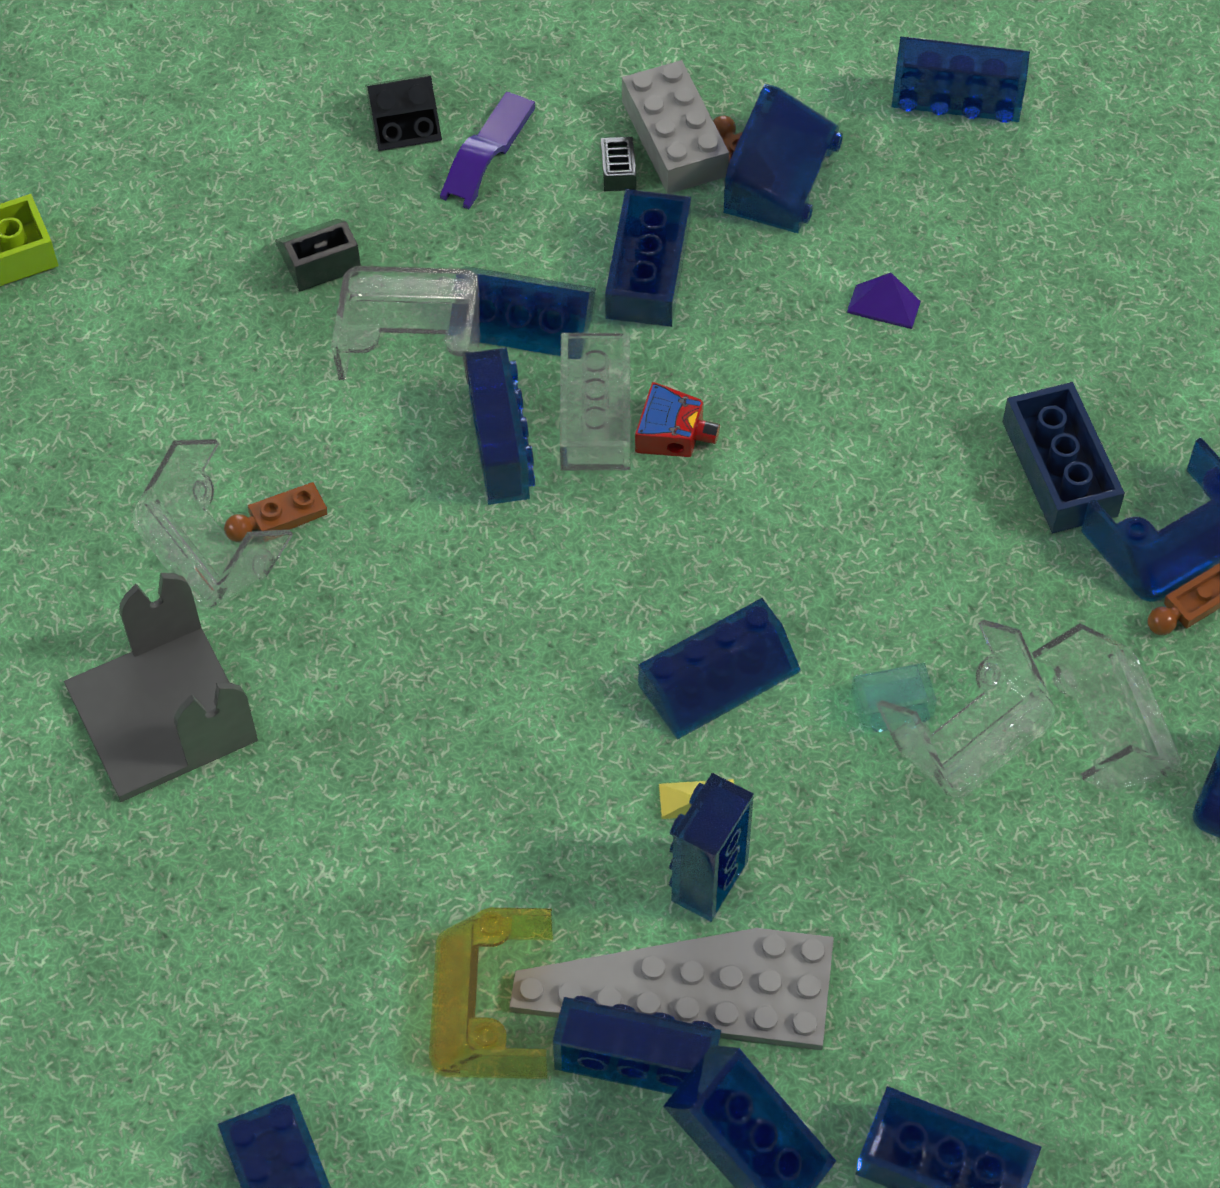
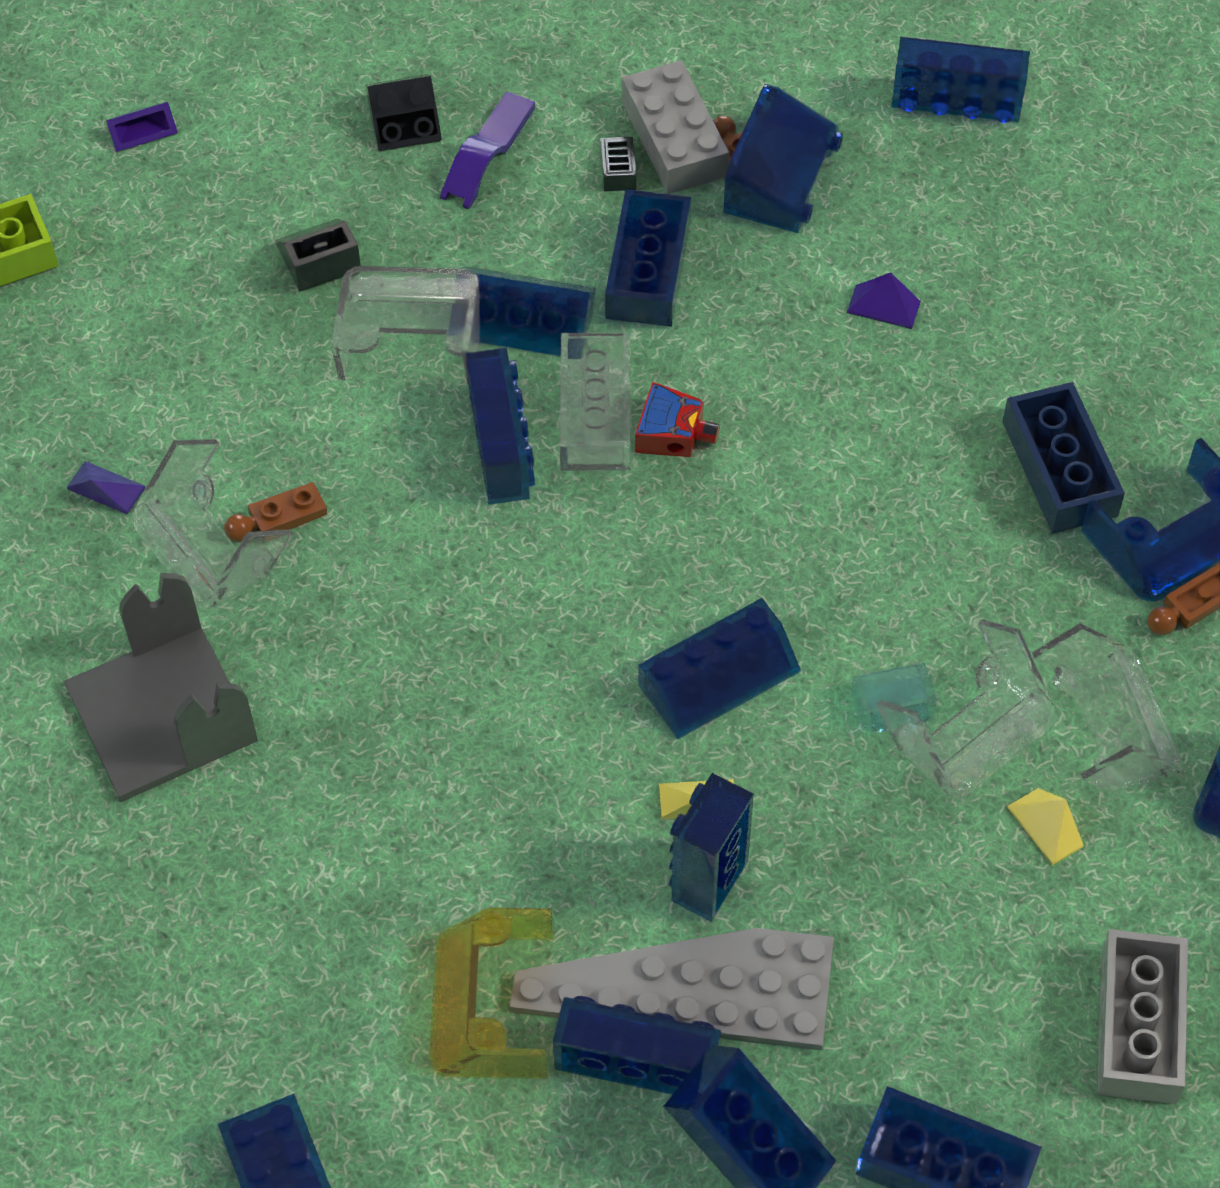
none -> dark purple slope [67,461,145,514]
none -> dark purple slope [106,102,178,152]
none -> light yellow slope [1008,788,1084,865]
none -> light grey brick [1096,929,1188,1104]

